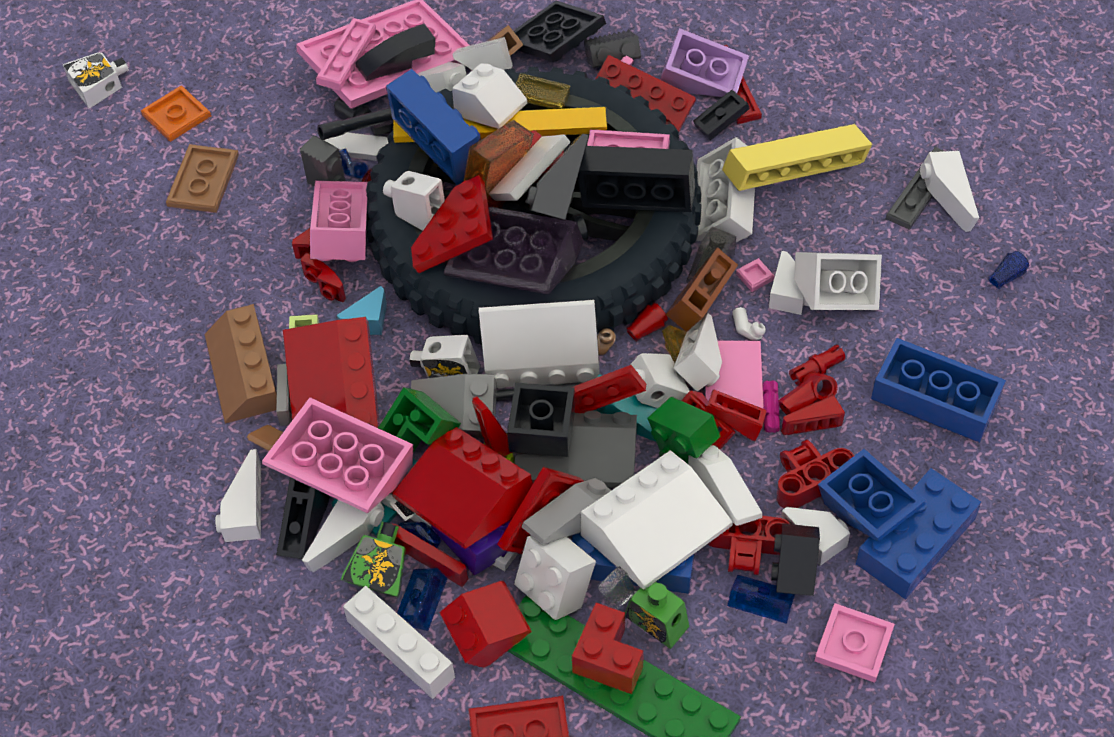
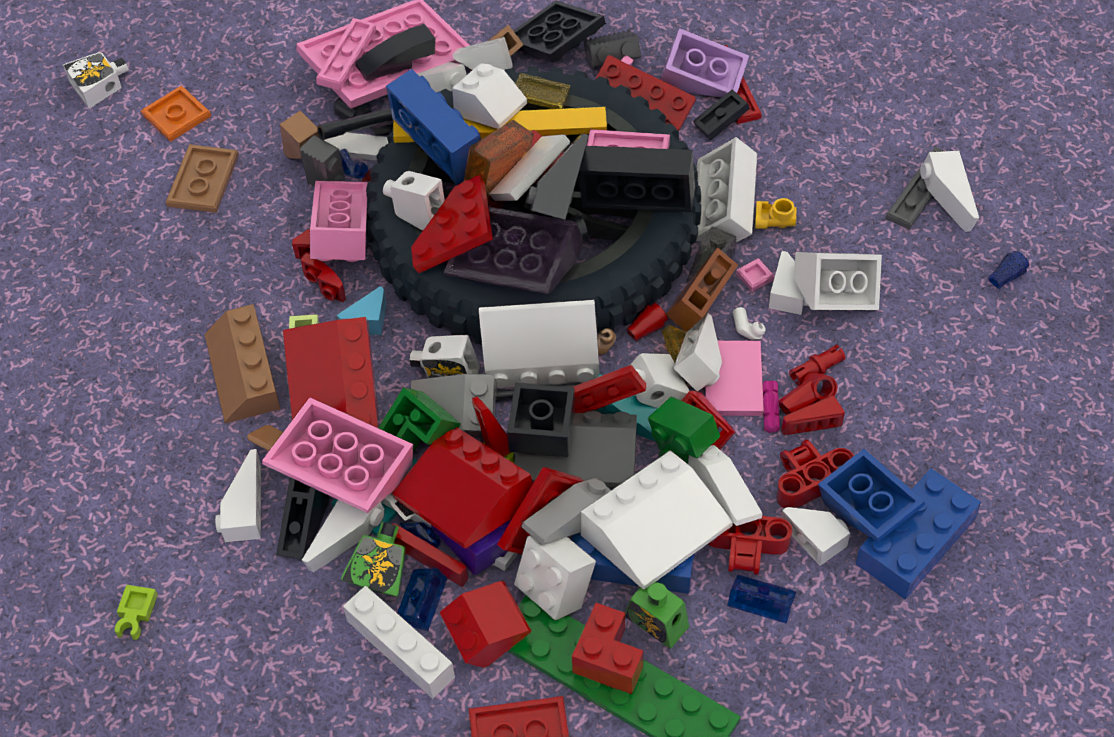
light grey tile [276,364,292,426] -> none
clear tile [598,566,636,610] -> none
red slope [706,389,767,441] -> none
light yellow brick [722,124,872,191] -> none
black brick [771,523,820,596] -> none
bright pink plate [815,603,895,683] -> none
blue brick [871,338,1006,443] -> none
none -> lime plate [115,585,158,640]
none -> medium nougat slope [280,111,320,159]
none -> yellow plate [755,198,797,229]

